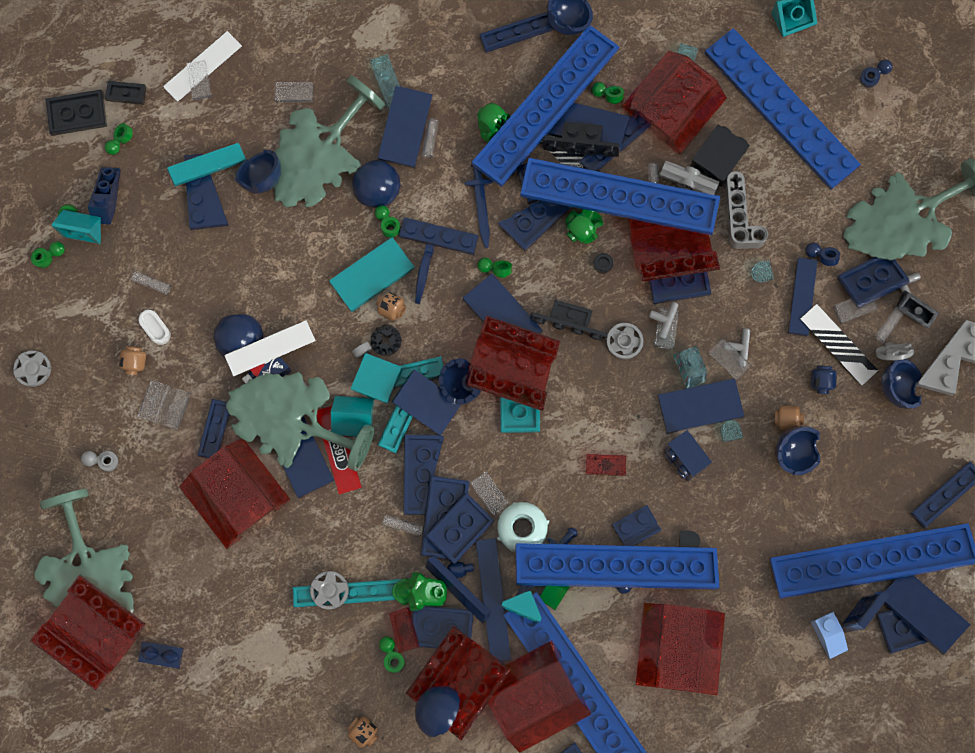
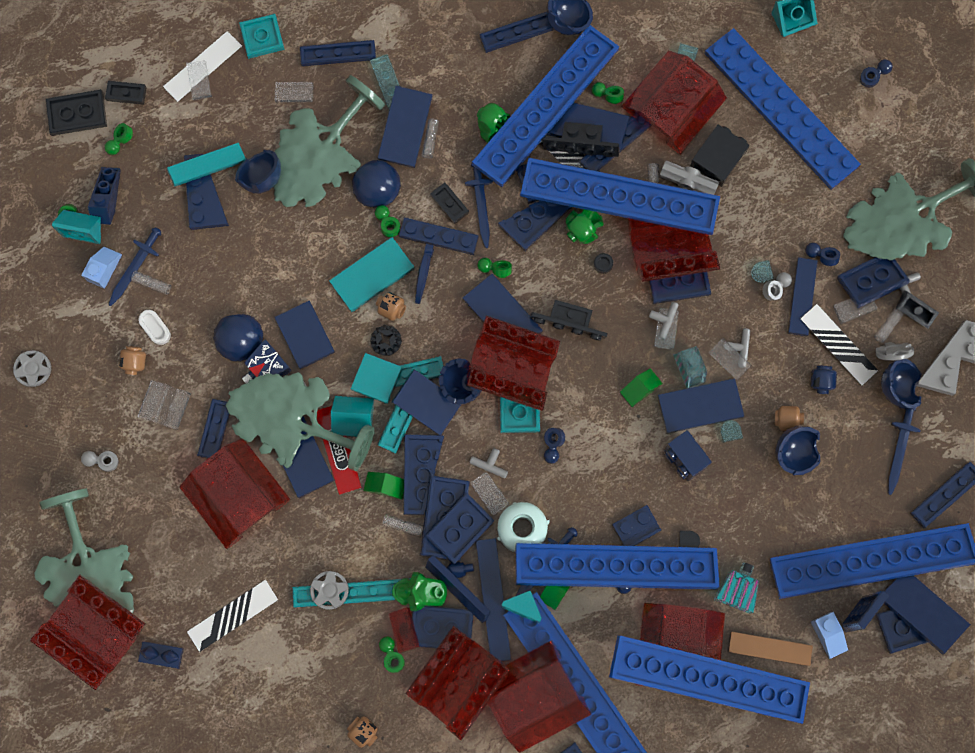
green plate [31,241,65,268] -> none
white sticker [224,320,316,376] -> none
light grey tile [352,342,372,358] -> none
dark blue cylinder [415,686,460,738] -> none
clear red tile [586,454,626,476] -> none
light grey wheel [607,323,643,360] -> none
light grey beam [725,171,768,249] -> none
none -> light blue slope [81,247,122,289]
none -> dark blue sword [109,227,161,306]
none -> white sticker [187,580,278,652]
none -> teal tile [239,14,285,59]
none -> dark blue tile [274,300,335,369]
none -> dark blue tile [300,40,376,66]
none -> green slope [363,472,404,500]
none -> black plate [430,183,469,224]
none -> light grey piece [469,448,508,478]
none -> dark blue plate [544,428,565,464]
none -> blue plate [609,635,810,724]
none -> green slope [620,368,663,407]
none -> torso [714,562,759,614]
none -> medium nougat tile [728,632,813,666]
none -> light grey plate [763,272,792,301]
none -> dark blue sword [888,408,921,495]

